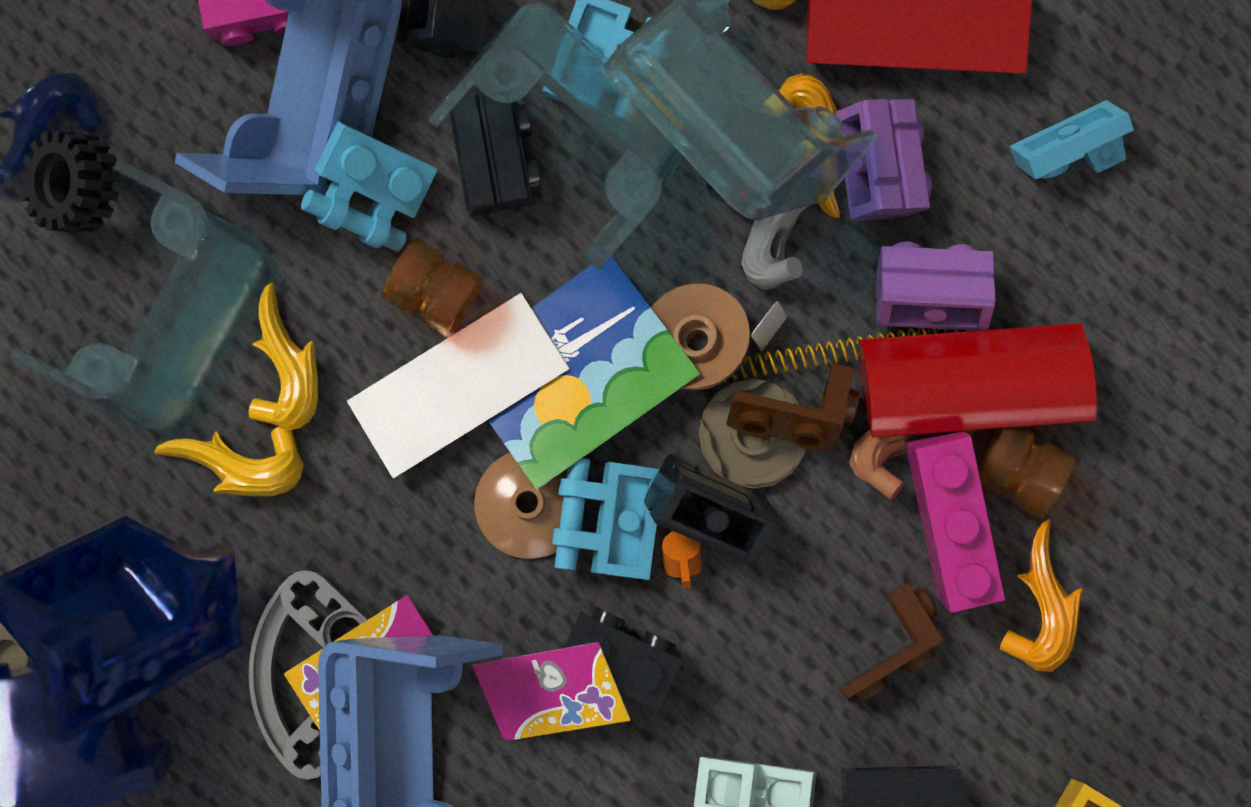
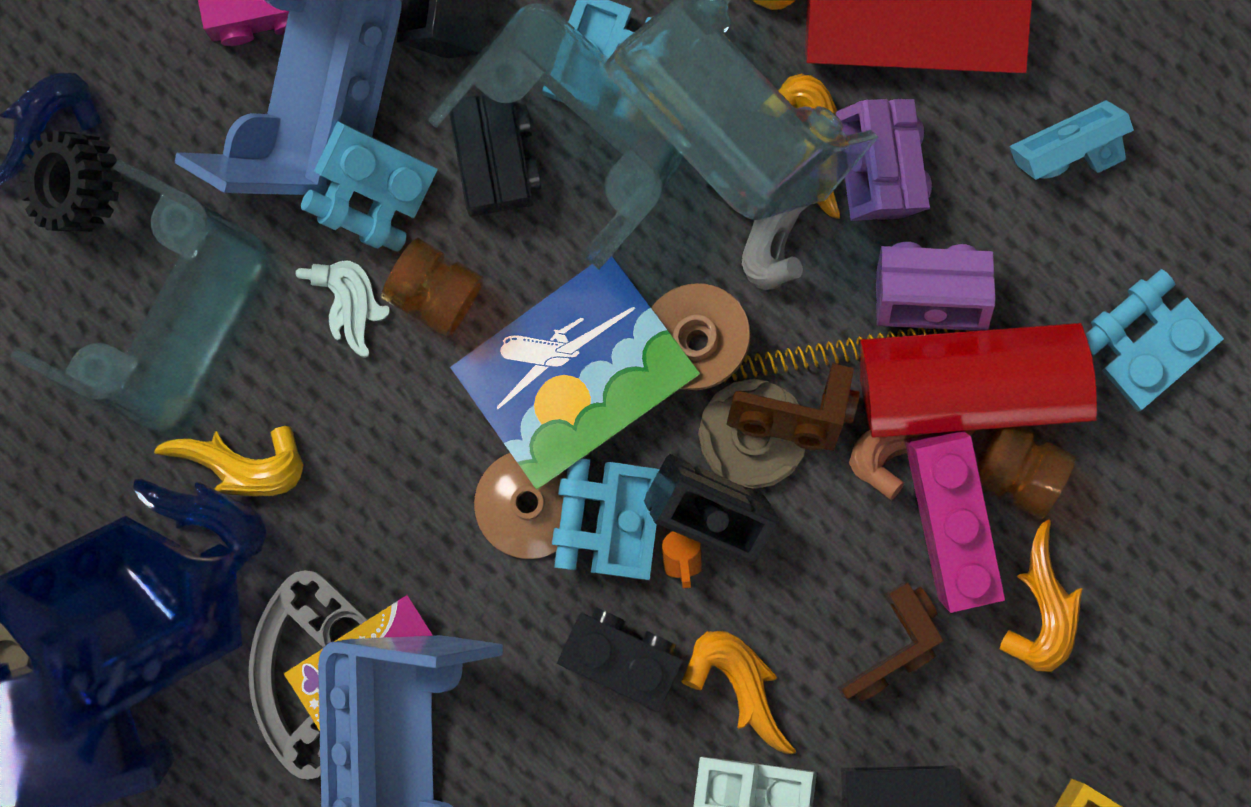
yellow piece [249,283,318,431] -> none
white sticker [347,293,569,478] -> none
sticker [472,642,631,741] -> none
white sticker [751,301,788,351] -> none
none -> clear blue piece [133,479,266,572]
none -> light aqua piece [295,260,390,358]
none -> light orange piece [681,631,796,754]
none -> medium azure plate [1085,269,1224,412]

